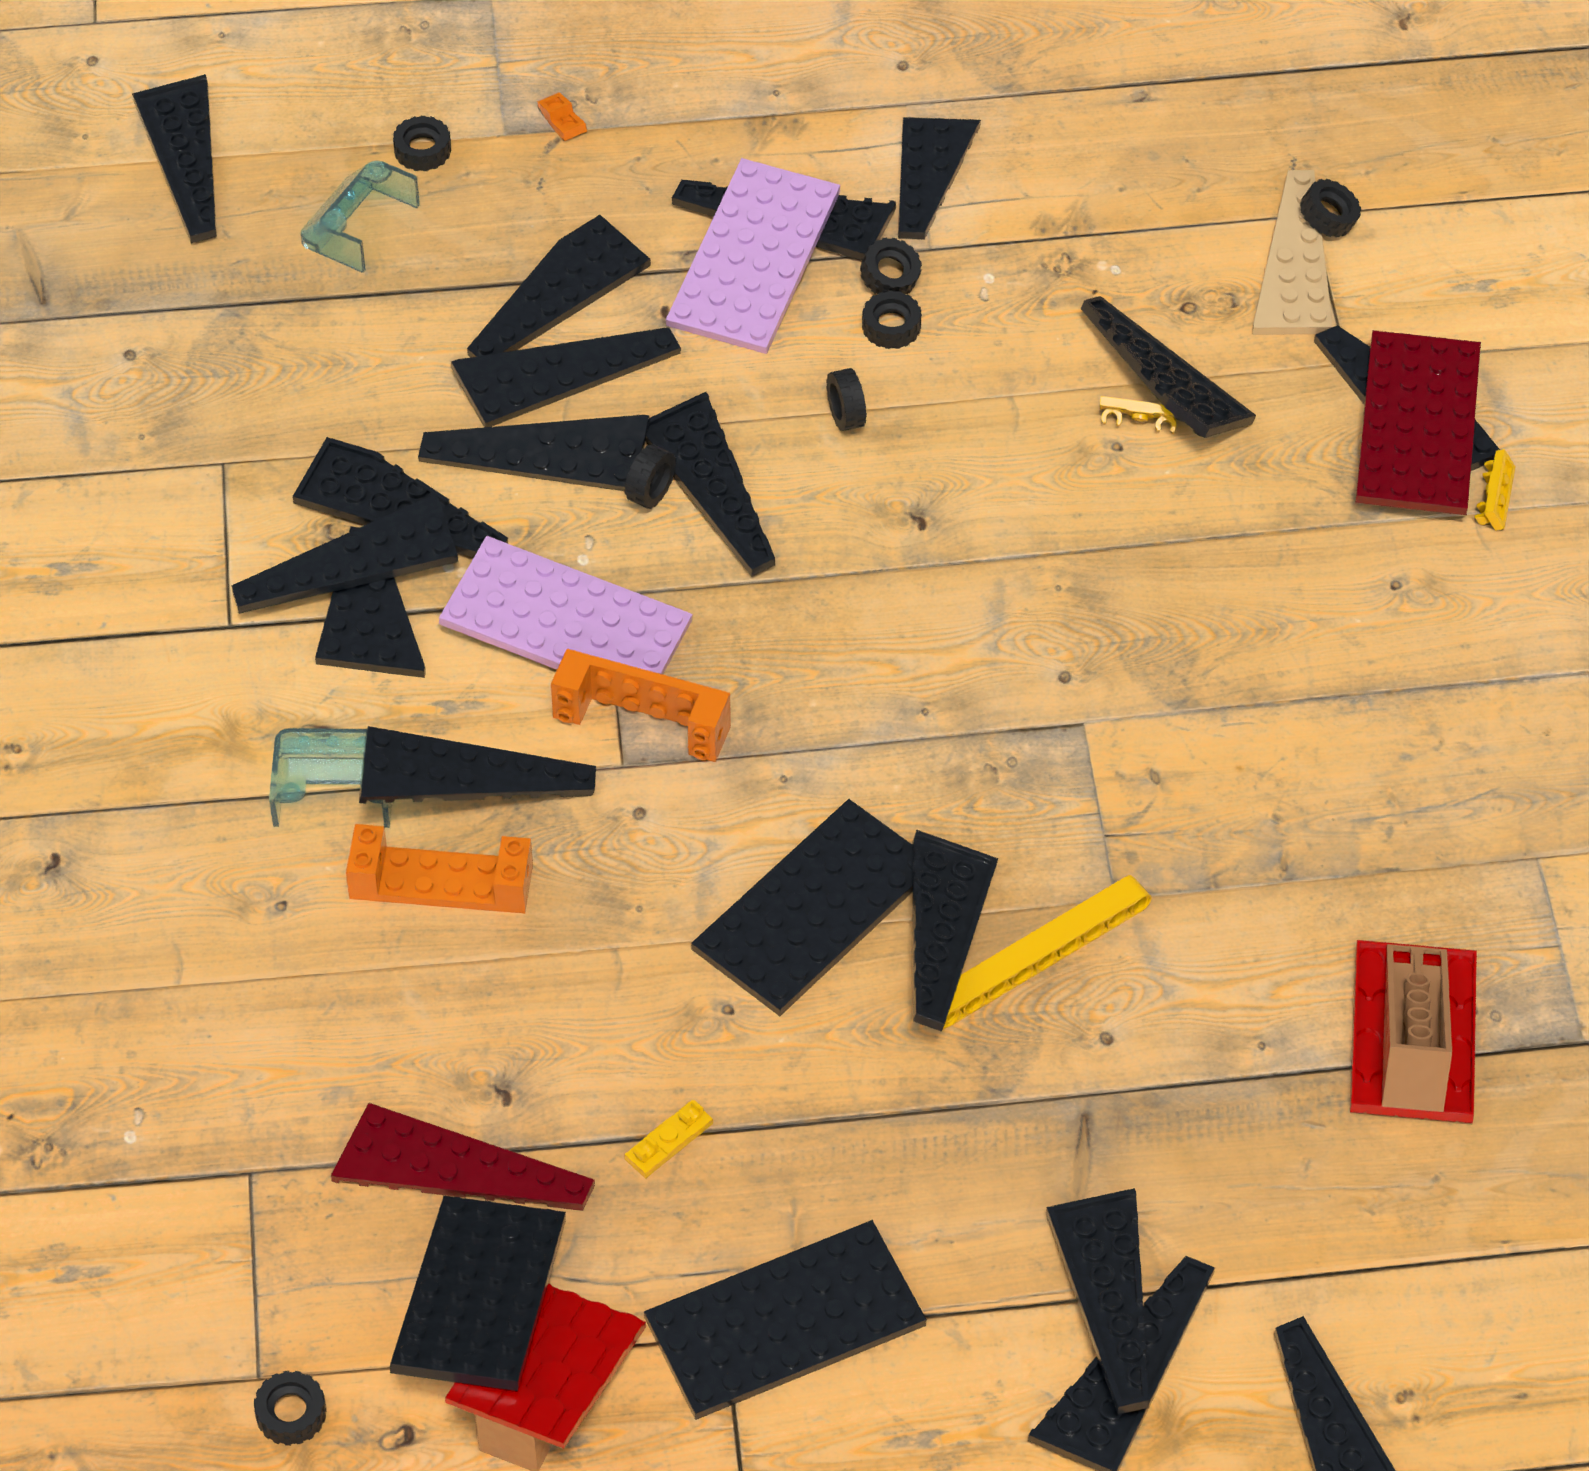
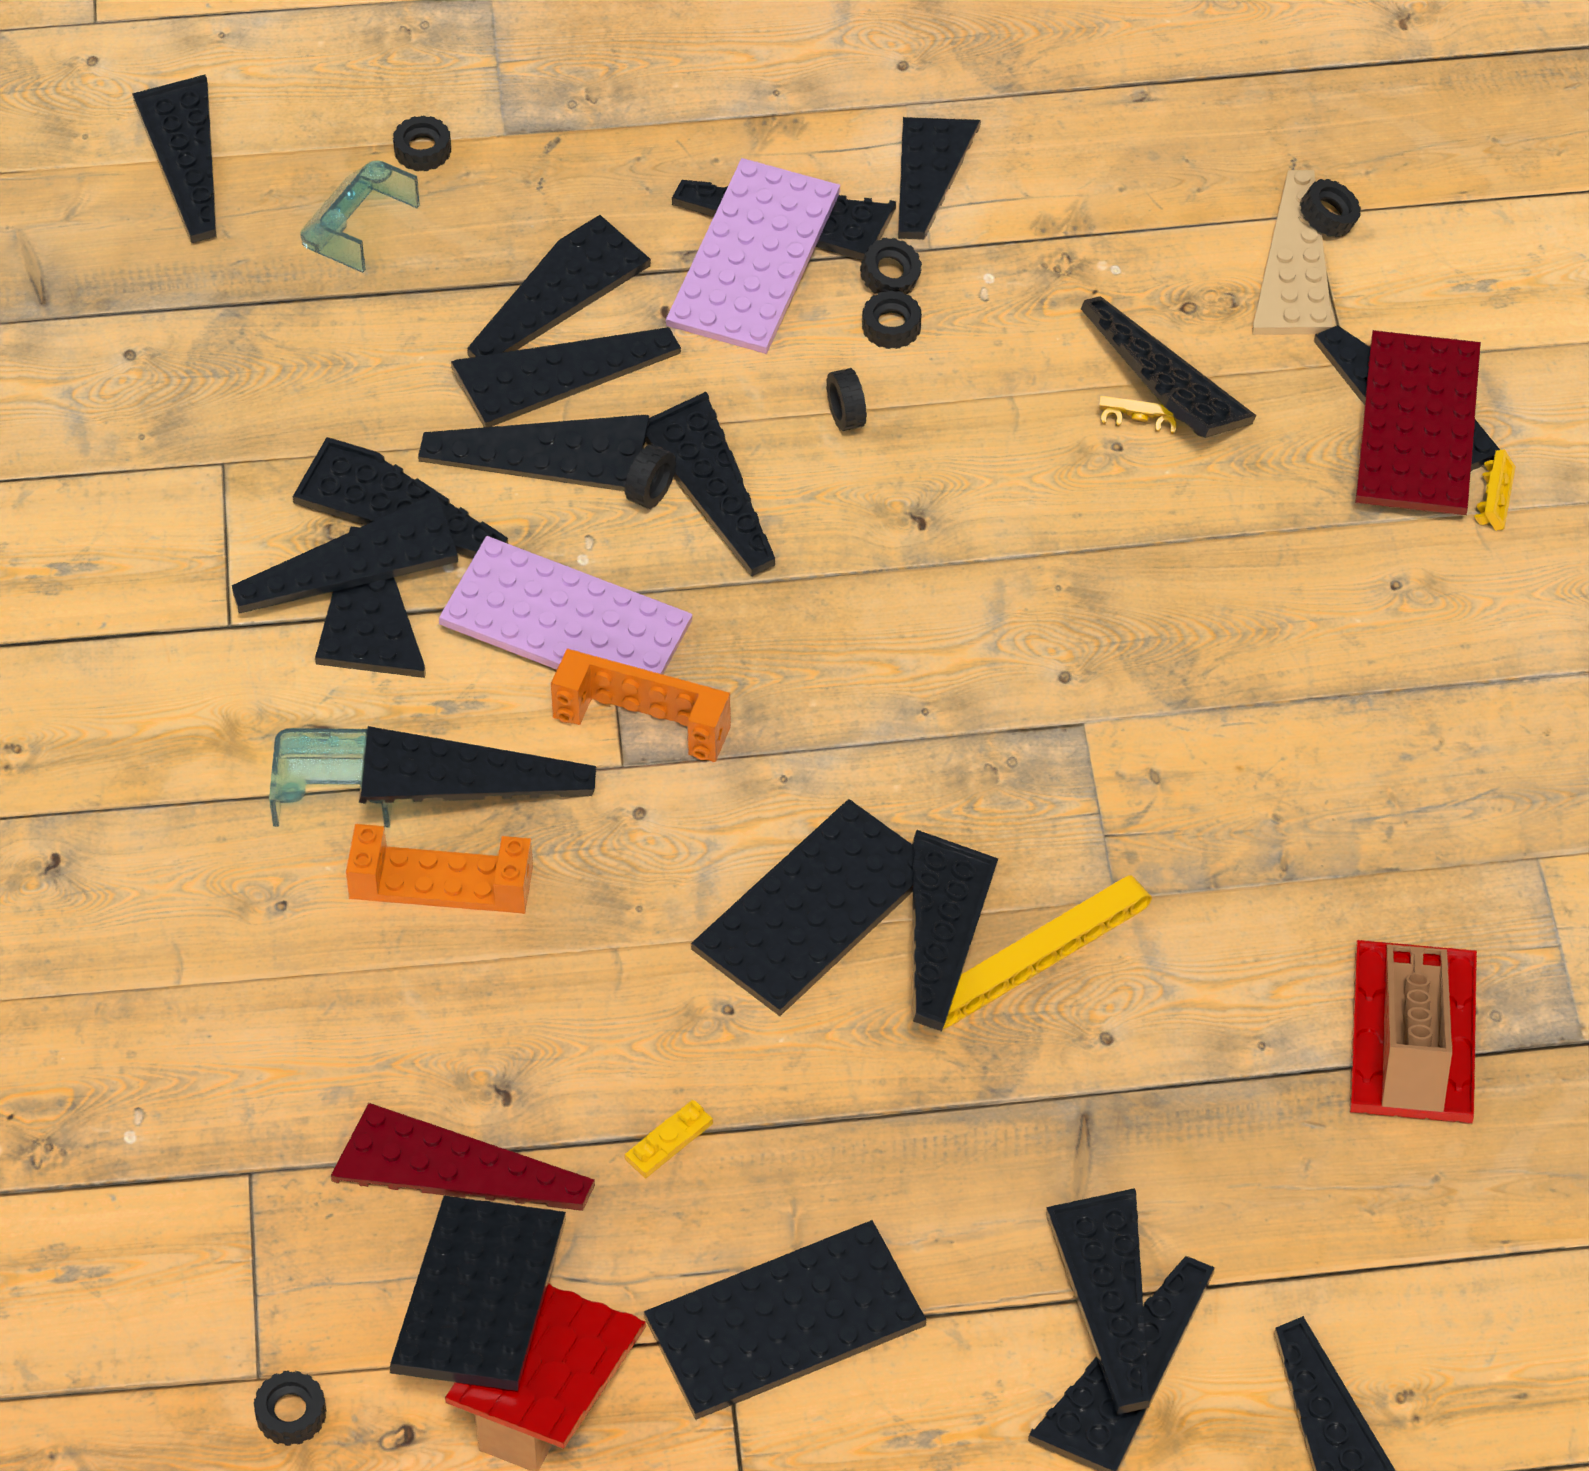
orange slope [537,92,587,141] -> none

